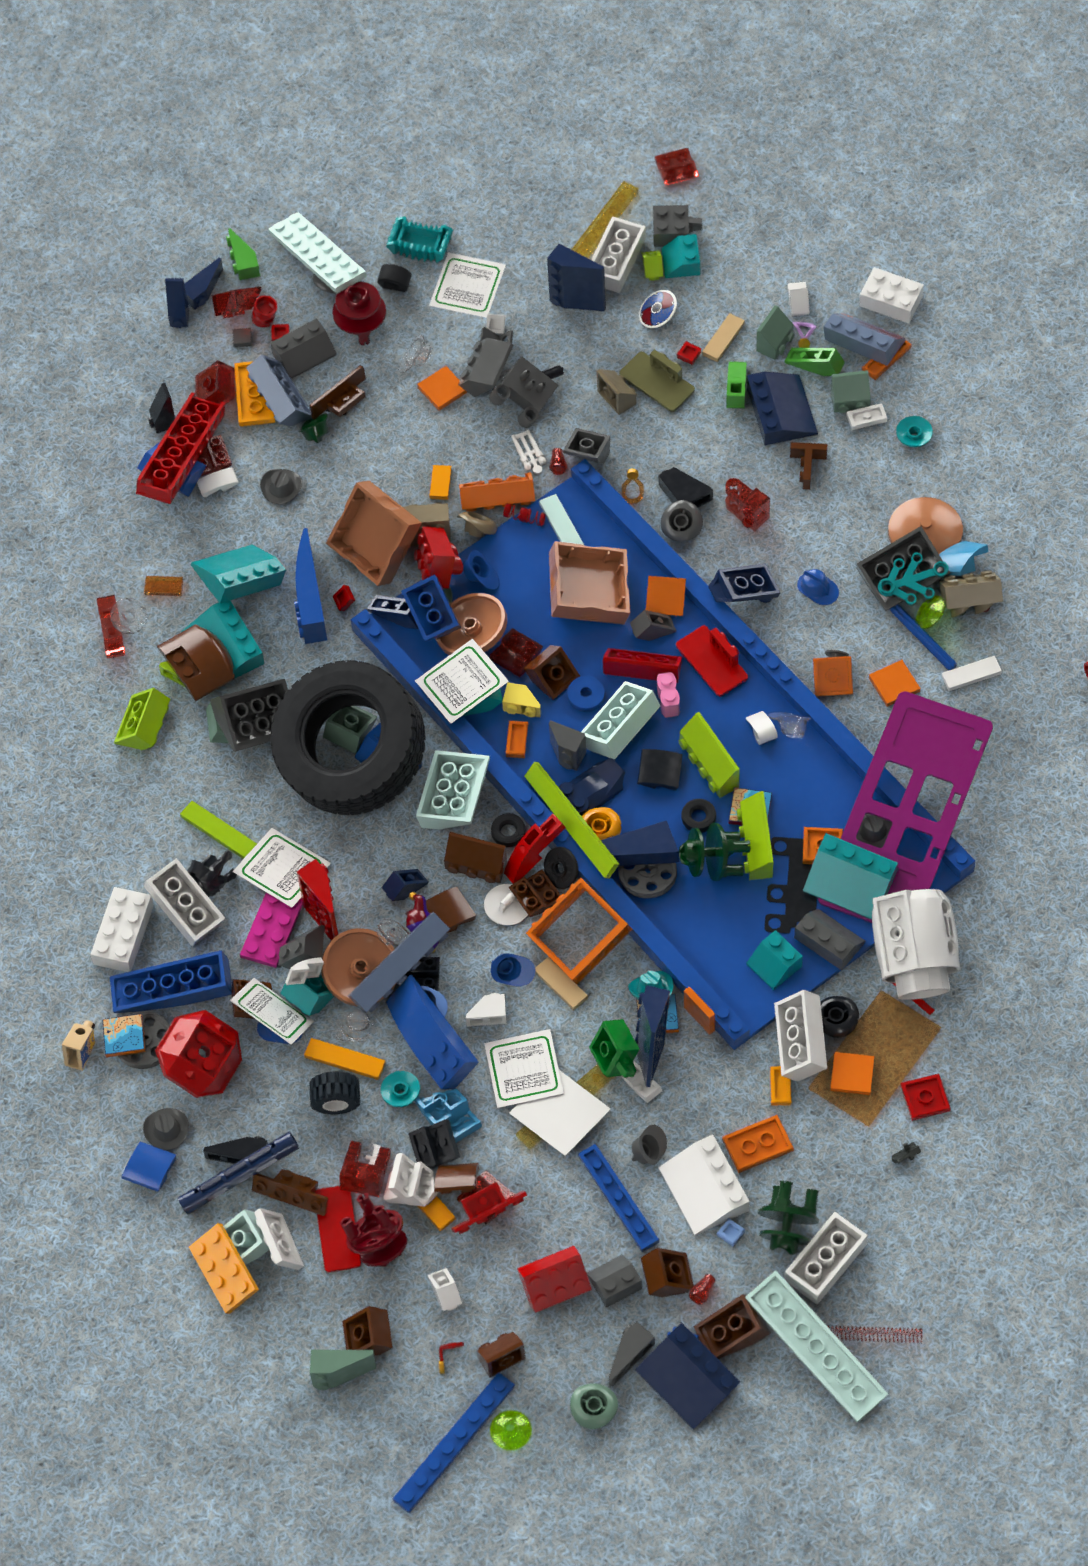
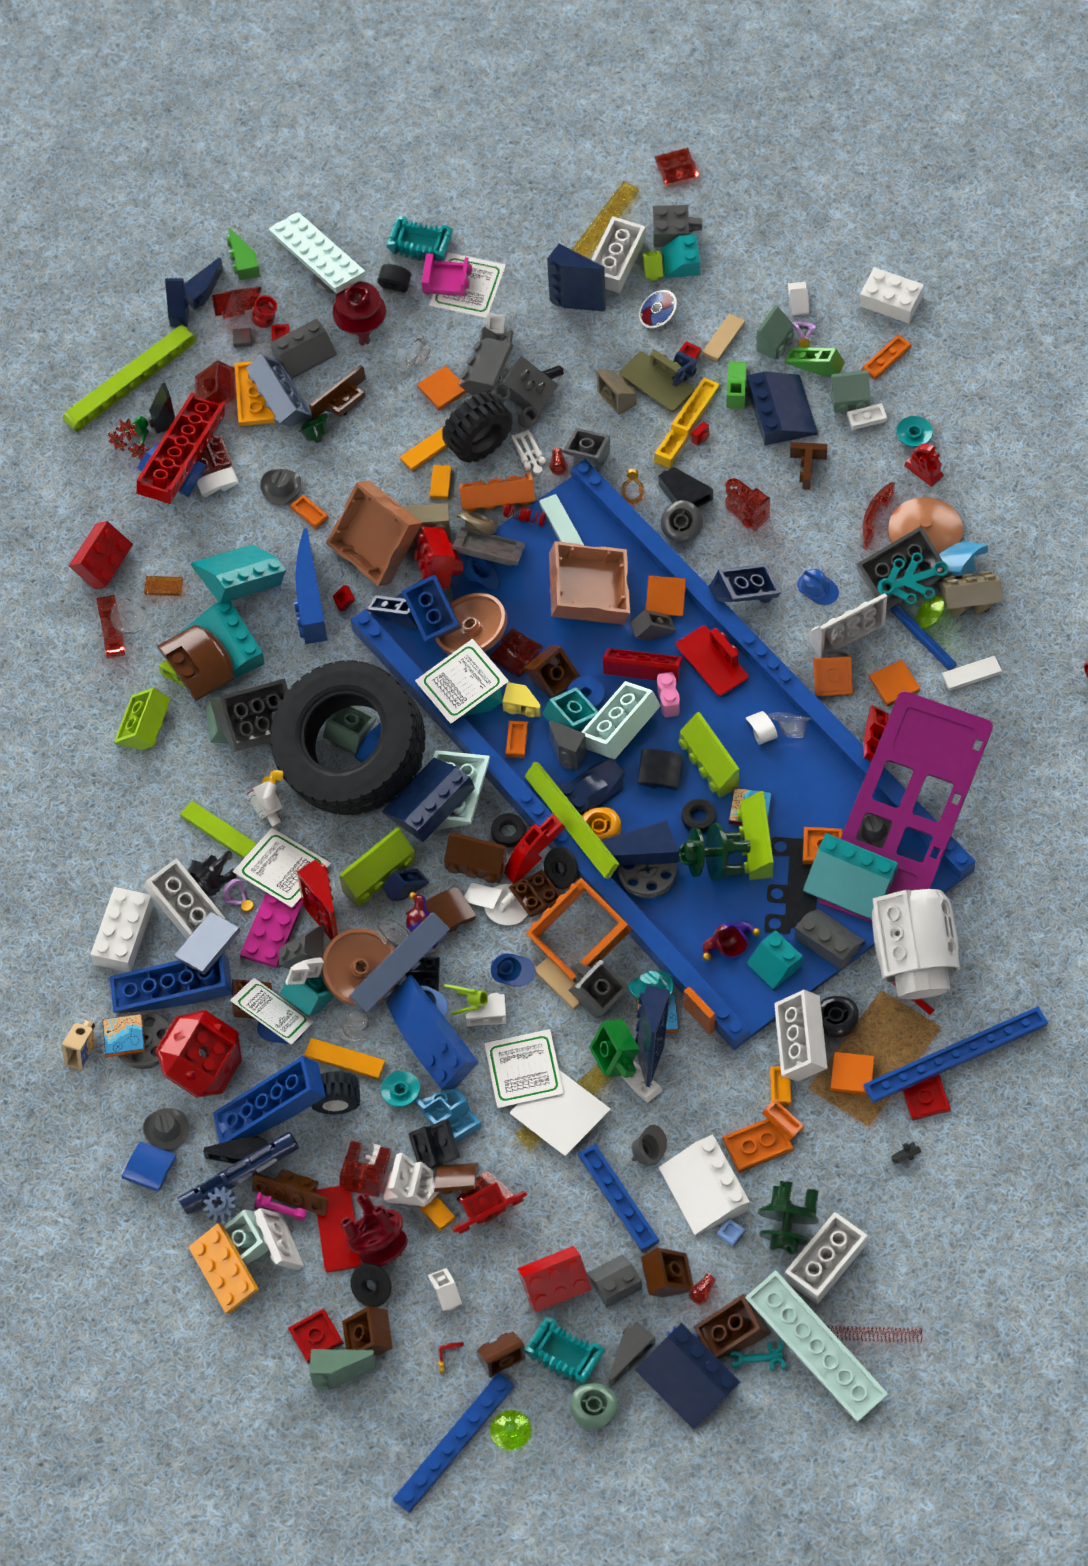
sand blue slope [823,313,905,366] -> none
none -> lime beam [62,325,196,432]
none -> red piece [69,521,133,589]
none -> clear red plant [108,416,149,461]
none -> tile [174,912,241,975]
none -> sand blue gear [203,1187,239,1223]
none -> blue slope [213,1056,326,1143]
none -> lavender piece [223,879,254,913]
none -> white torso [246,770,283,827]
none -> dark pink bar [253,1192,307,1222]
none -> red tile [288,1308,344,1363]
none -> orange tile [290,494,329,530]
none -> lime slope [339,827,416,907]
none -> black wheel [350,1263,392,1307]
none -> dark blue slope [382,758,475,842]
none -> light orange tile [400,427,448,472]
none -> dark pink panel [422,254,472,296]
none -> black tyre [442,393,513,463]
none -> lime plant [444,984,488,1015]
none -> flat silver piece [452,527,526,566]
none -> white sticker [464,883,502,909]
none -> teal piece [525,1317,606,1385]
none -> teal slope [542,687,598,732]
none -> dark grey hinge [569,960,629,1018]
none -> yellow slope [654,378,720,469]
none -> dark blue bracket [673,351,698,387]
none -> red plate [692,421,709,446]
none -> dark red piece [702,921,761,961]
none -> teal bar [730,1341,785,1372]
none -> orange tile [762,1099,805,1140]
none -> white slope [809,594,887,658]
none -> clear red slope [862,482,895,550]
none -> red slope [863,705,889,761]
none -> blue plate [863,1007,1048,1104]
none -> red piece [904,443,944,487]

